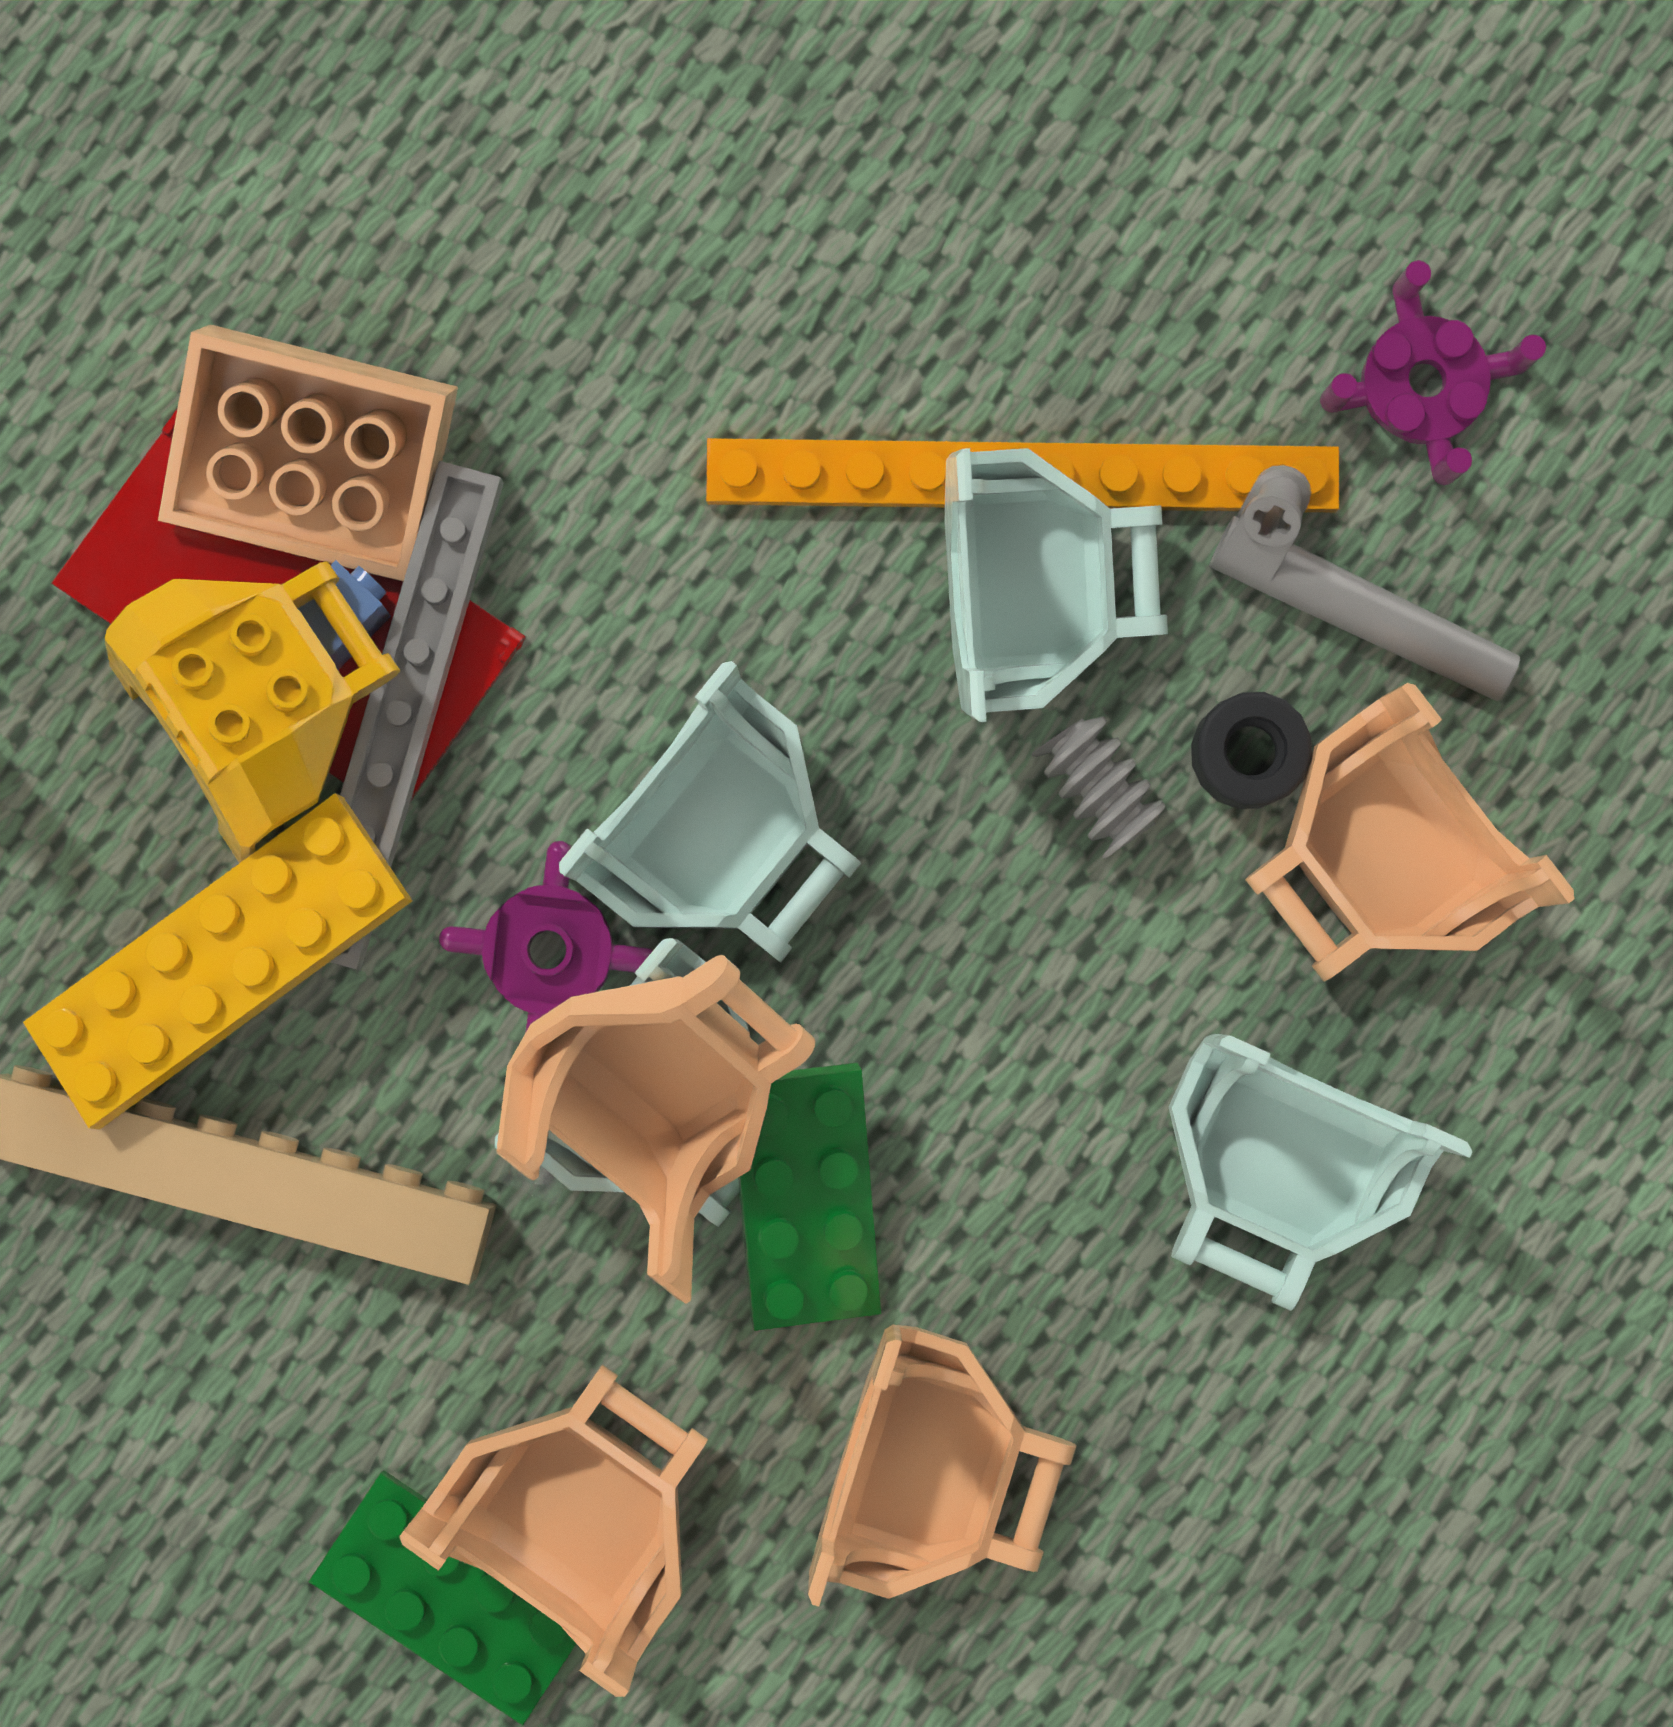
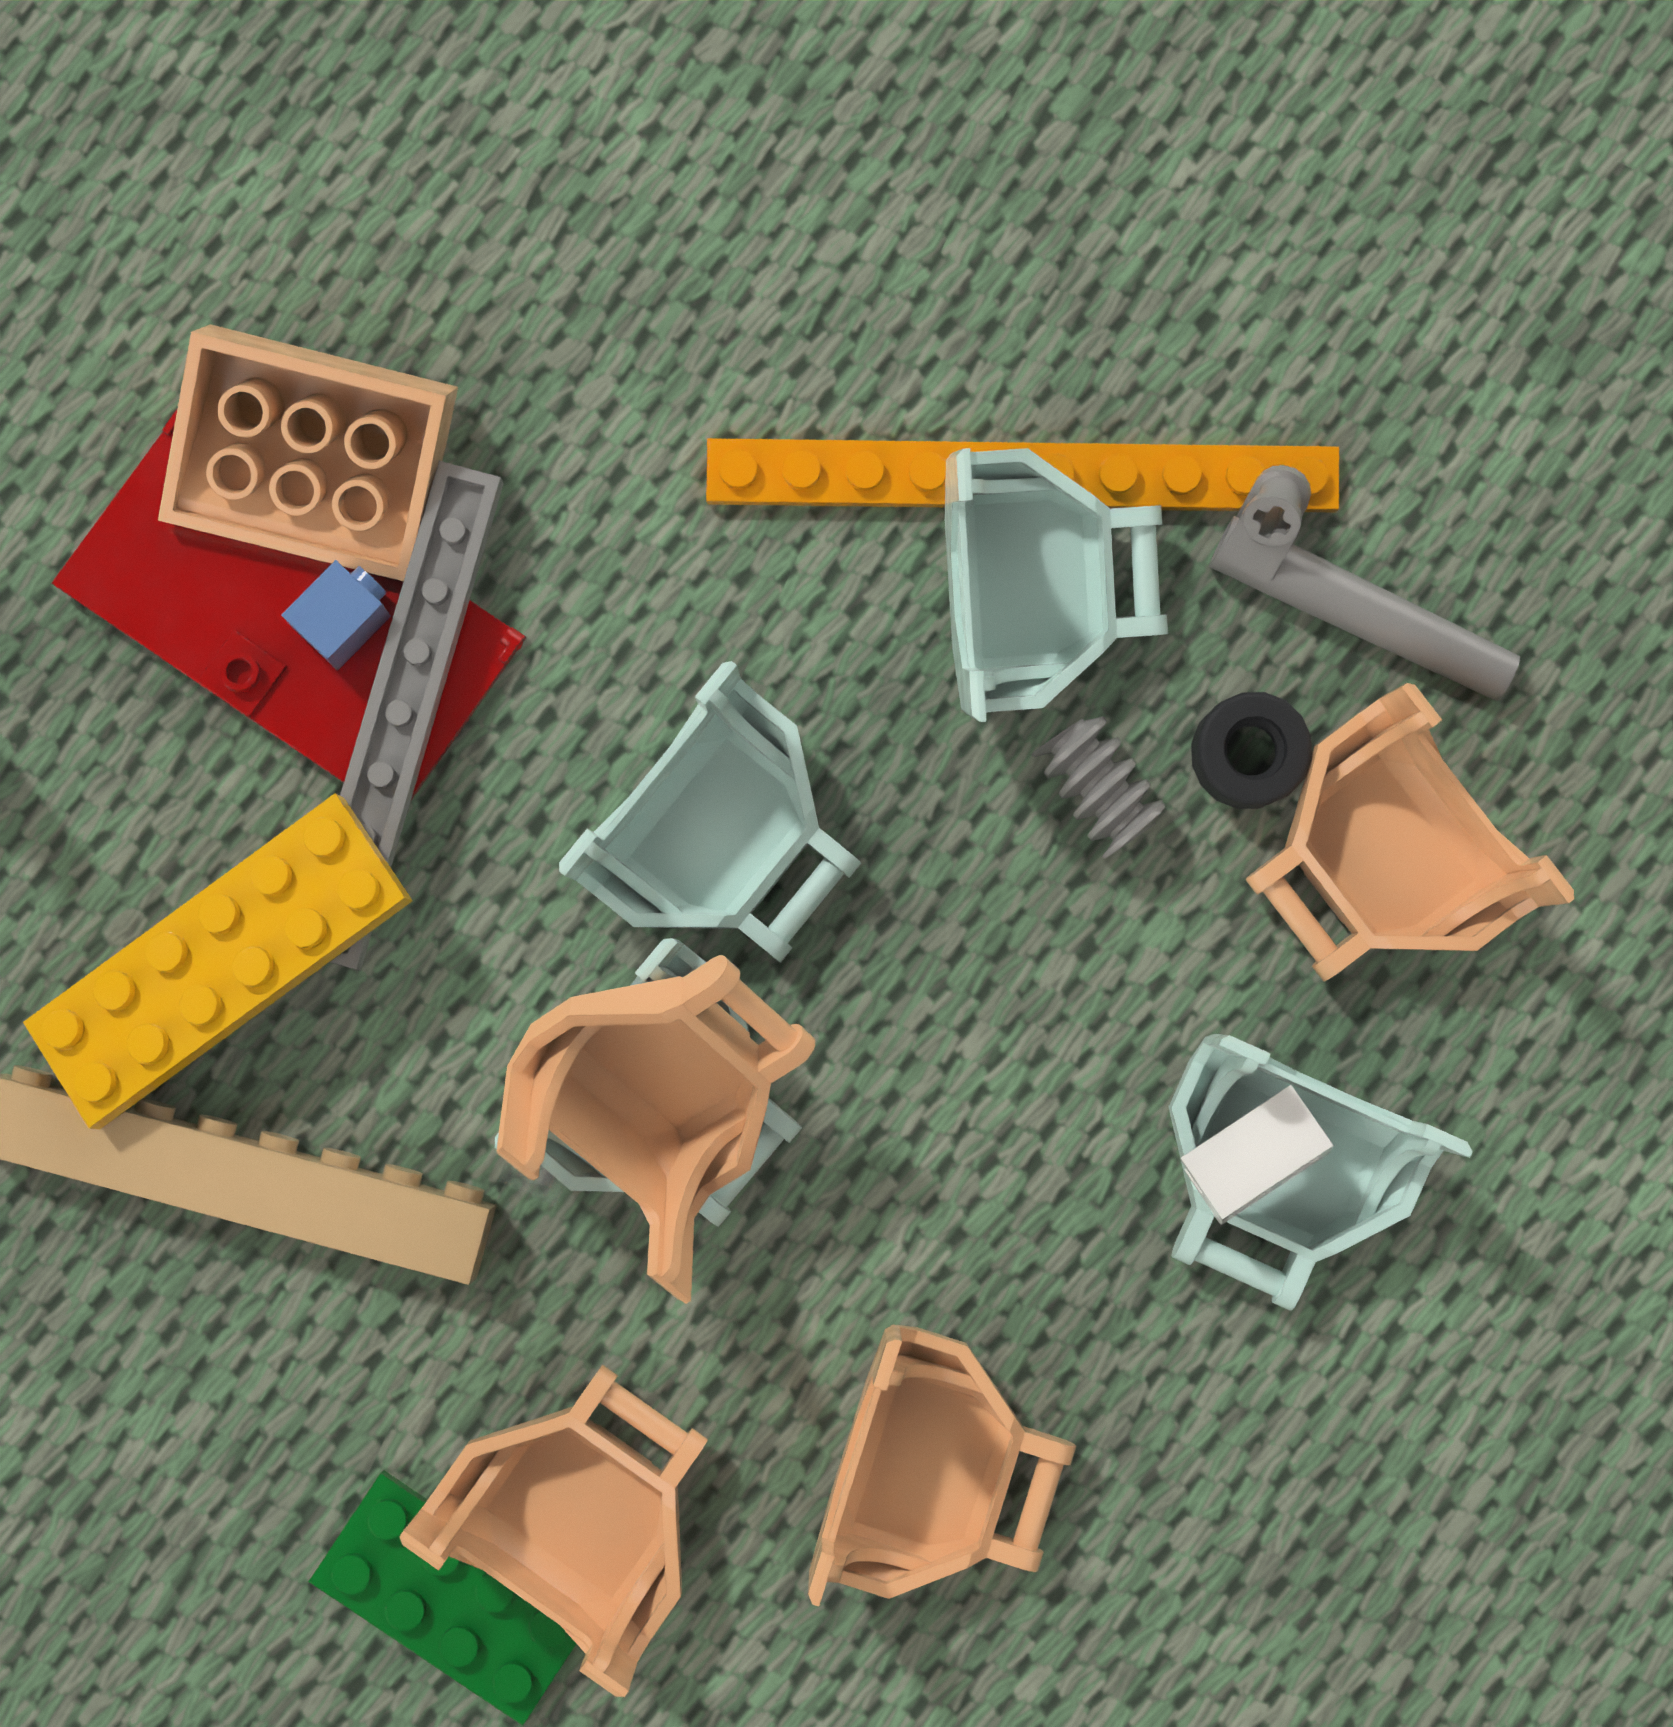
yellow piece [105,561,400,863] -> none
magenta plate [439,841,653,1033] -> none
green plate [738,1062,881,1331] -> none
magenta plate [1320,260,1546,485] -> none
none -> white hinge [1180,1085,1334,1225]

